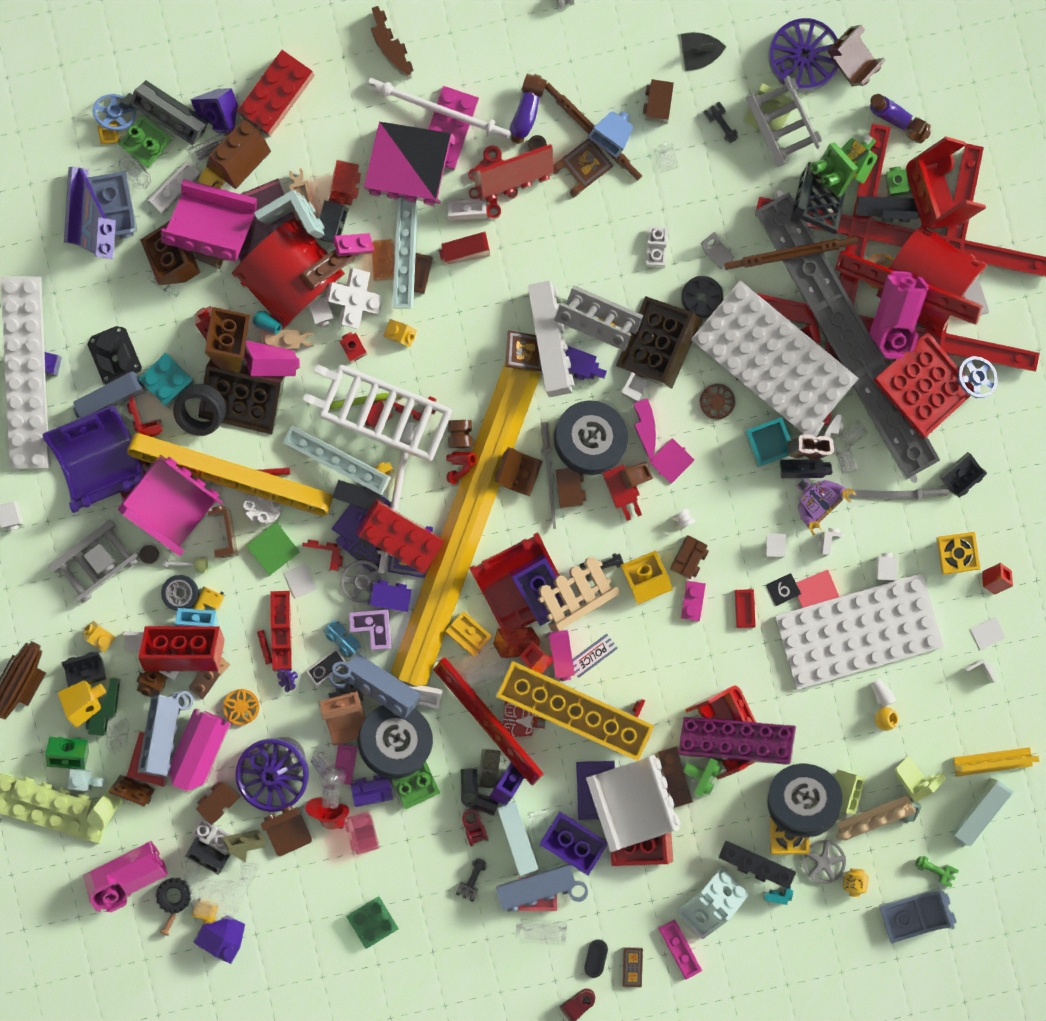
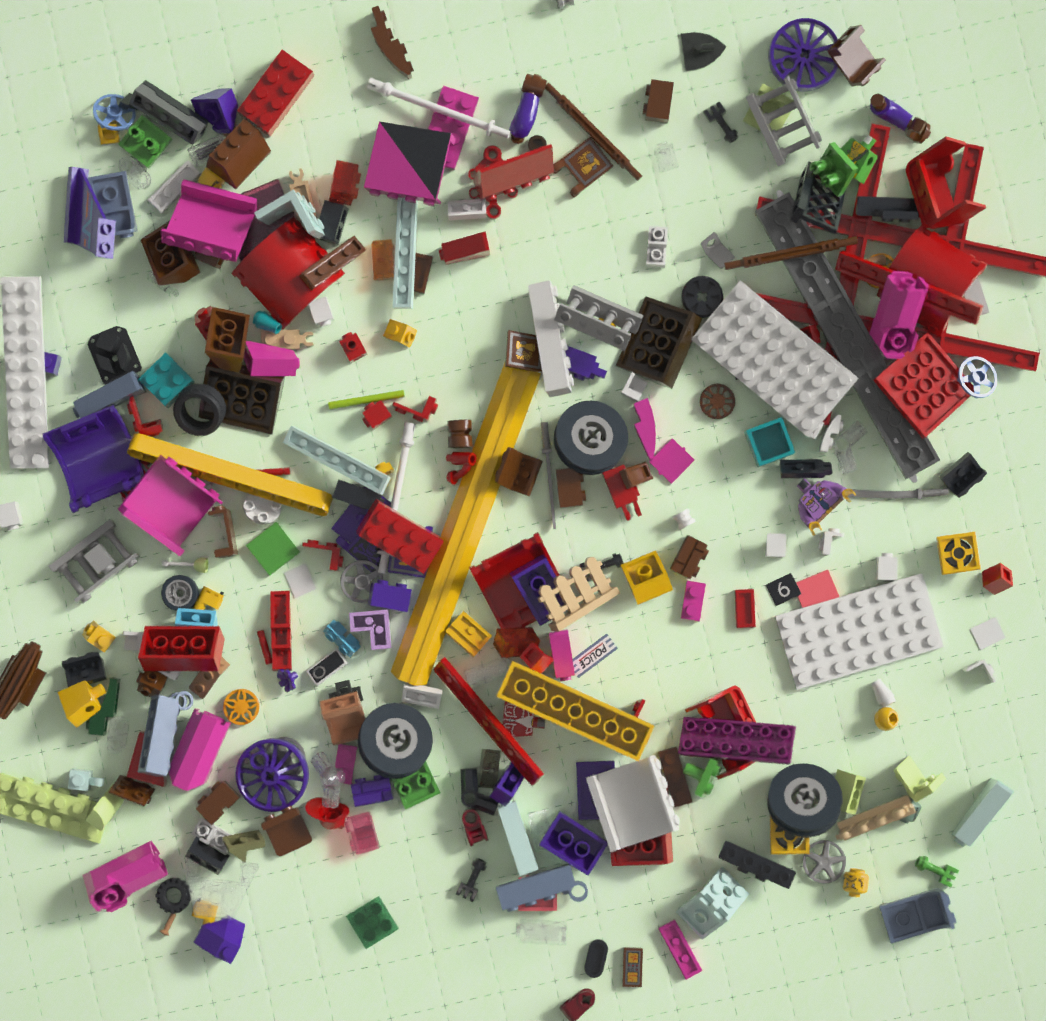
green brick [45,737,89,770] -> none
dark brown tile [139,545,159,564] -> none
white bar [303,365,452,462] -> none
white plate [326,268,383,329] -> none
sand blue hinge [329,653,421,719] -> none
dark pink plate [333,233,374,256] -> none
medium blue torso [588,111,633,158] -> none
teal bracket [763,886,793,905] -> none
brick [788,435,833,460] -> none
bright green brick [885,166,910,197] -> none
yellow fence [953,747,1040,777] -> none

